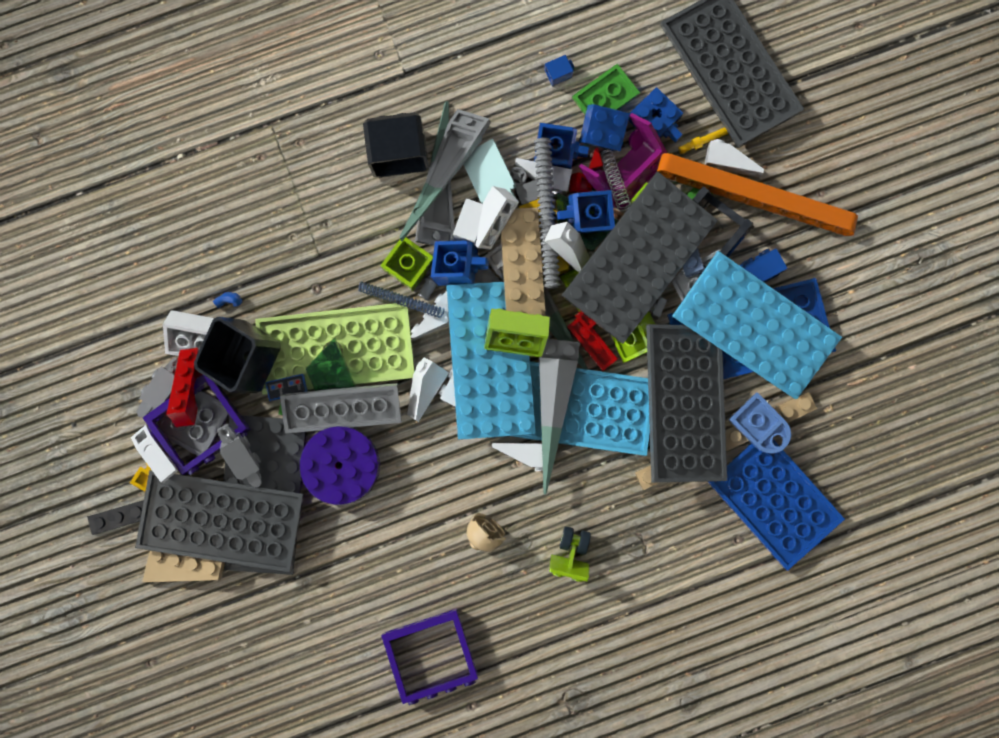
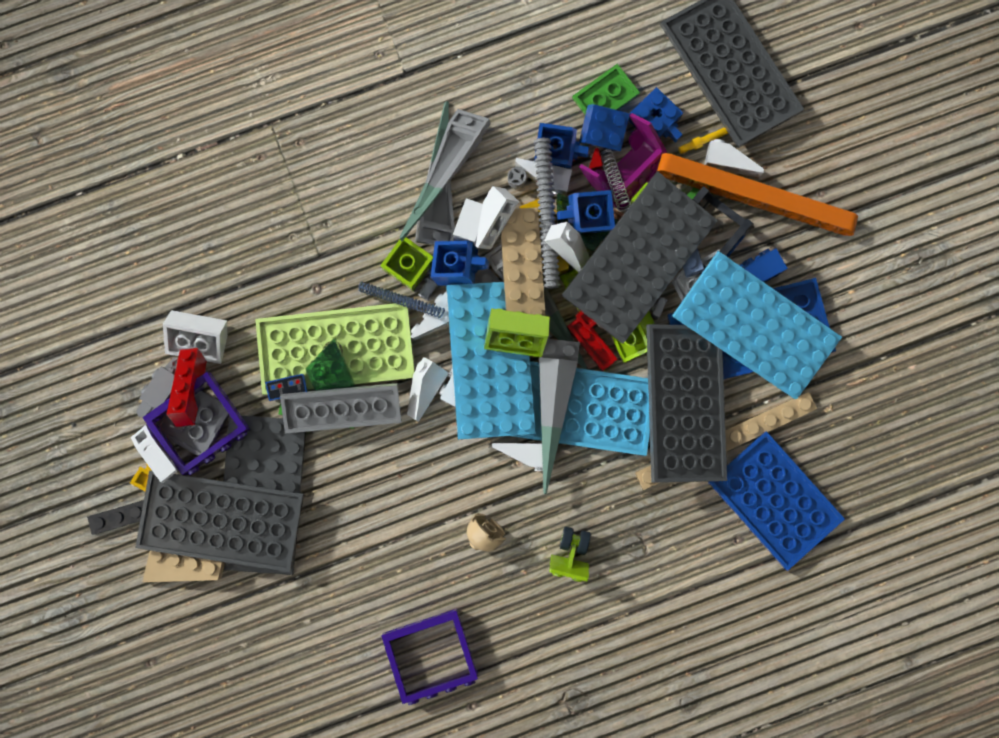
black plate [194,317,281,393] -> none
blue arm [213,292,242,308] -> none
light grey hinge [217,424,262,488] -> none
dark purple piece [300,426,380,505] -> none
black plate [363,112,429,178] -> none
light aqua tile [463,138,516,204] -> none
light grey panel [515,180,539,205] -> none
blue brick [544,54,575,86] -> none
red slope [569,172,593,193] -> none
medium blue plate [729,392,791,453] -> none

